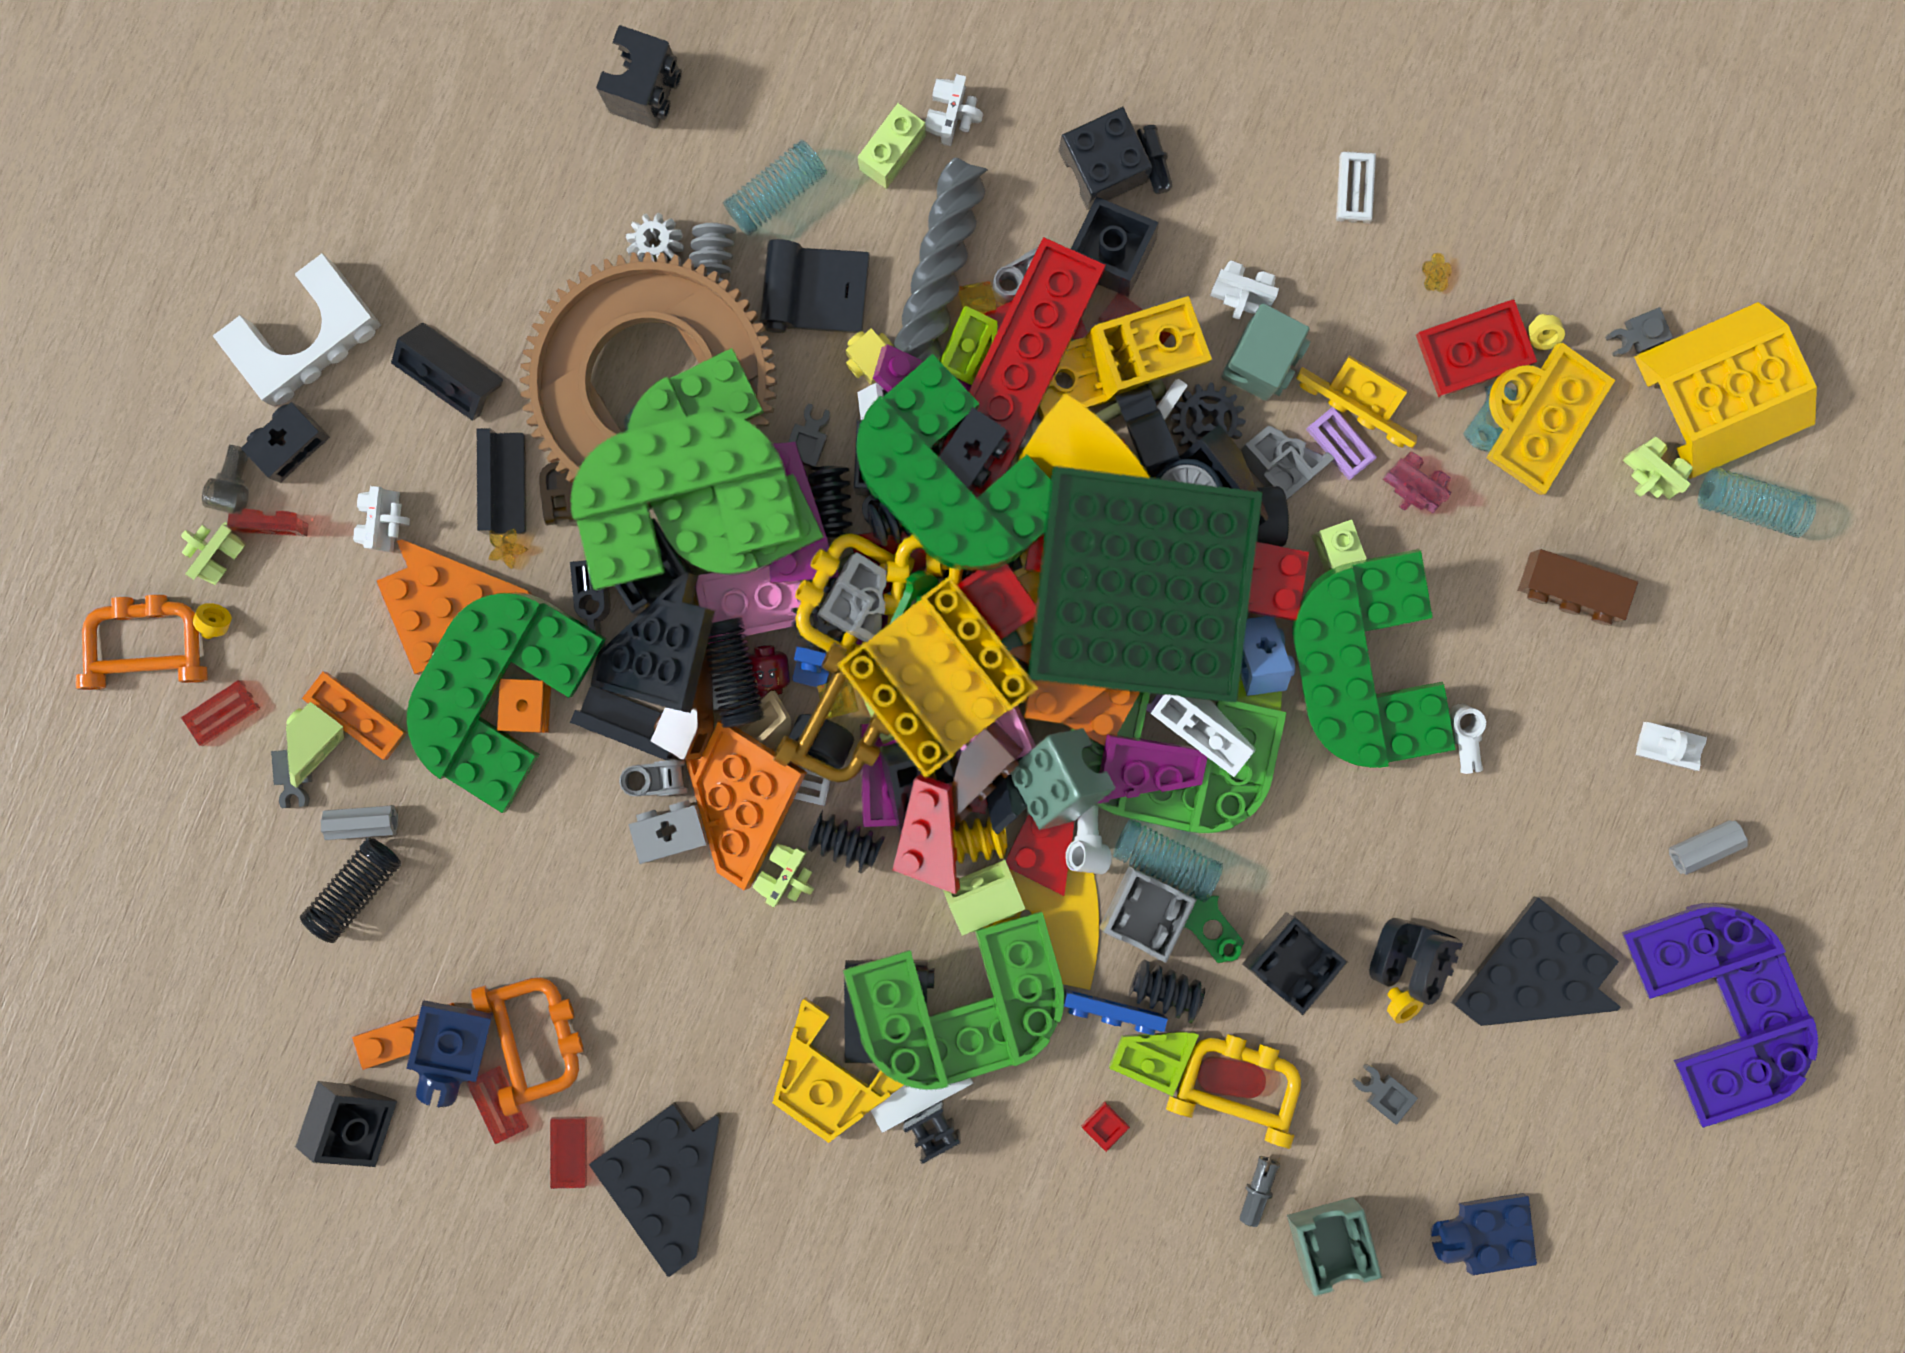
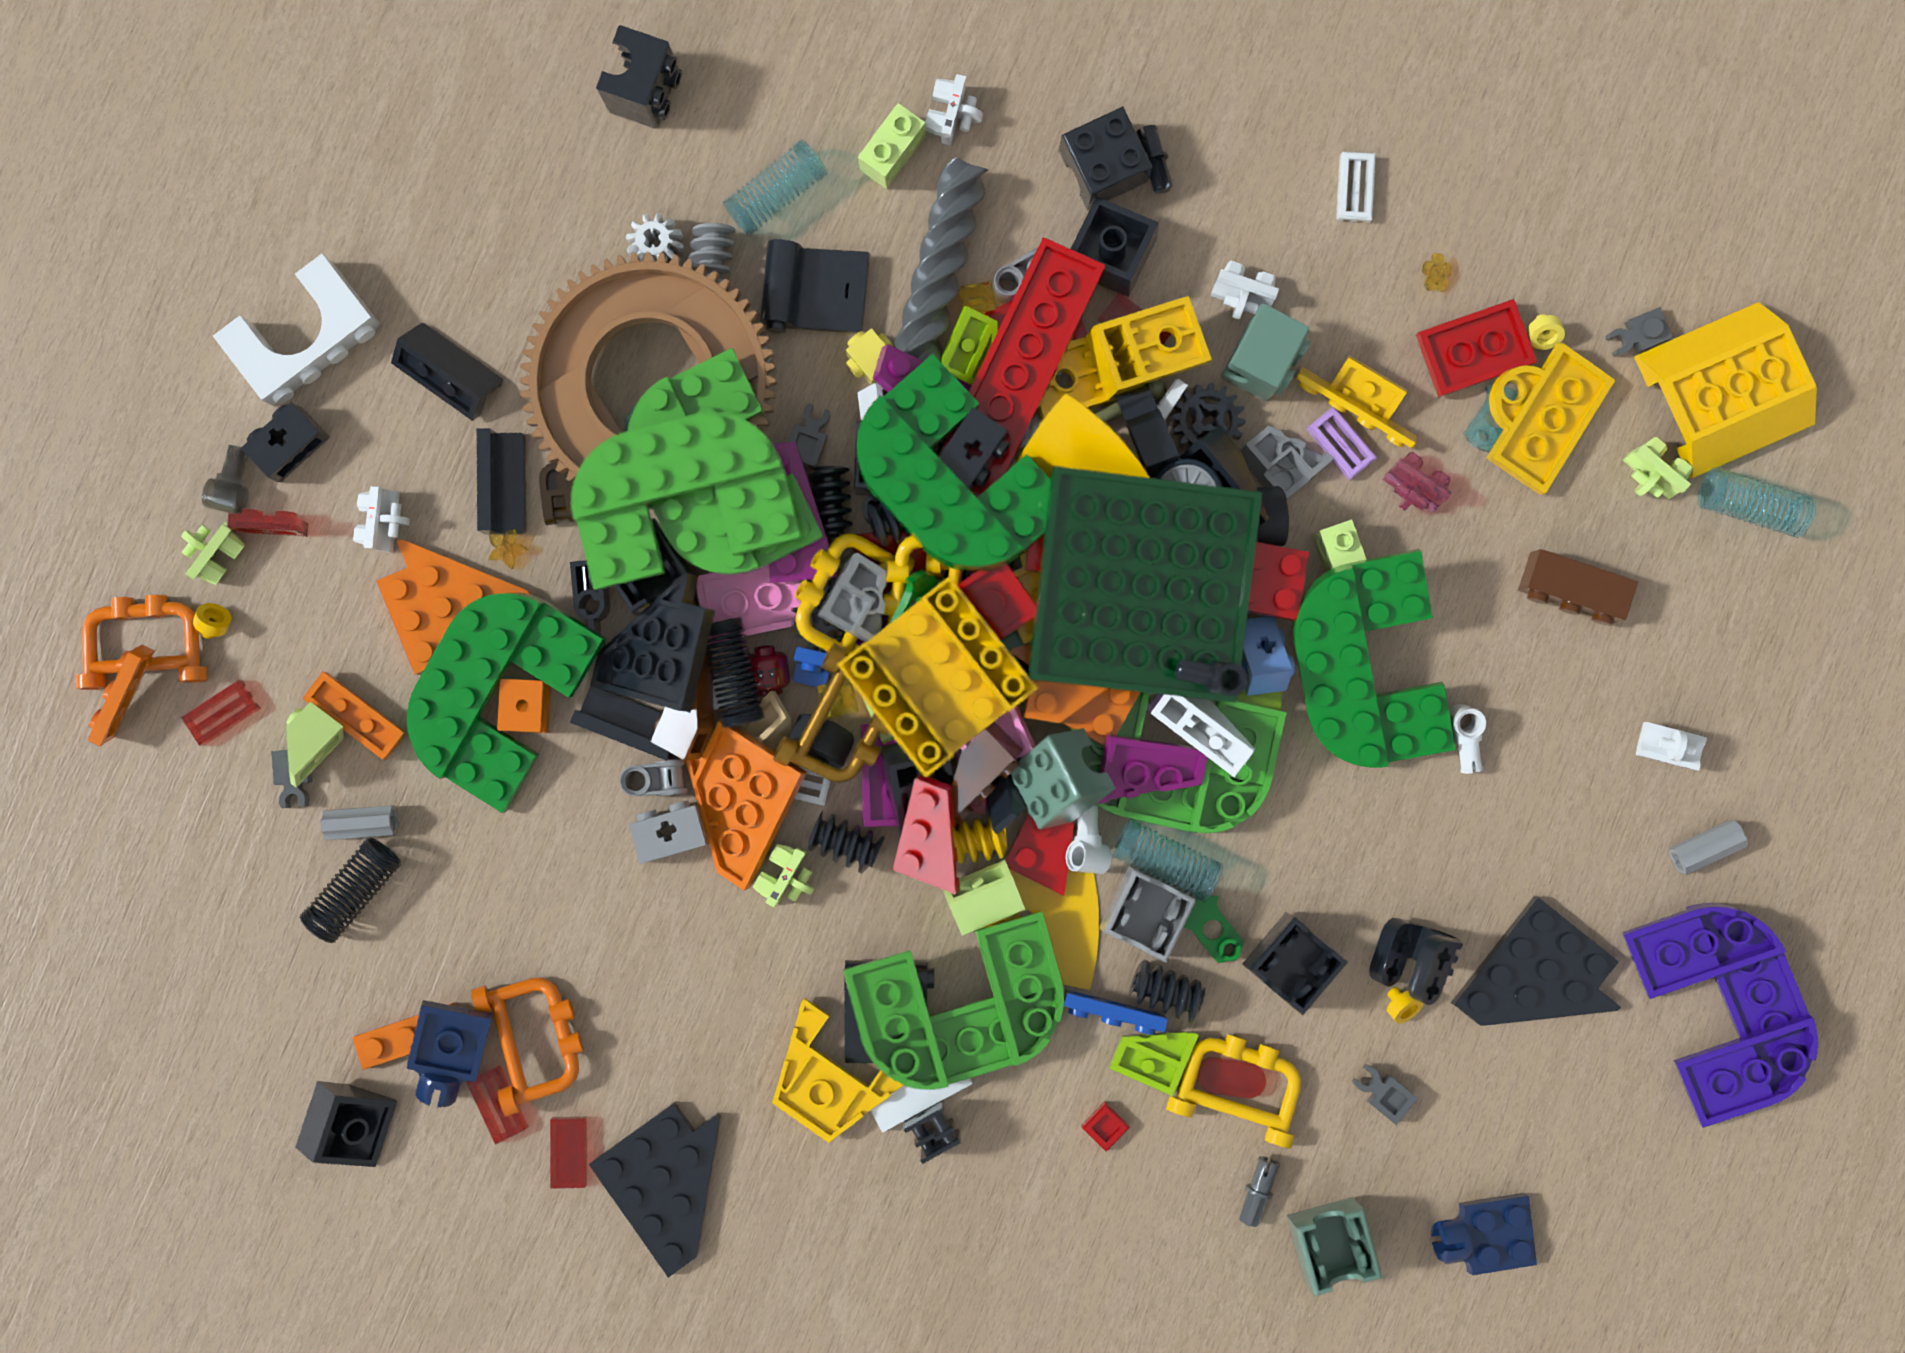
none -> orange plate [87,644,155,746]
none -> black axle [1175,659,1248,696]

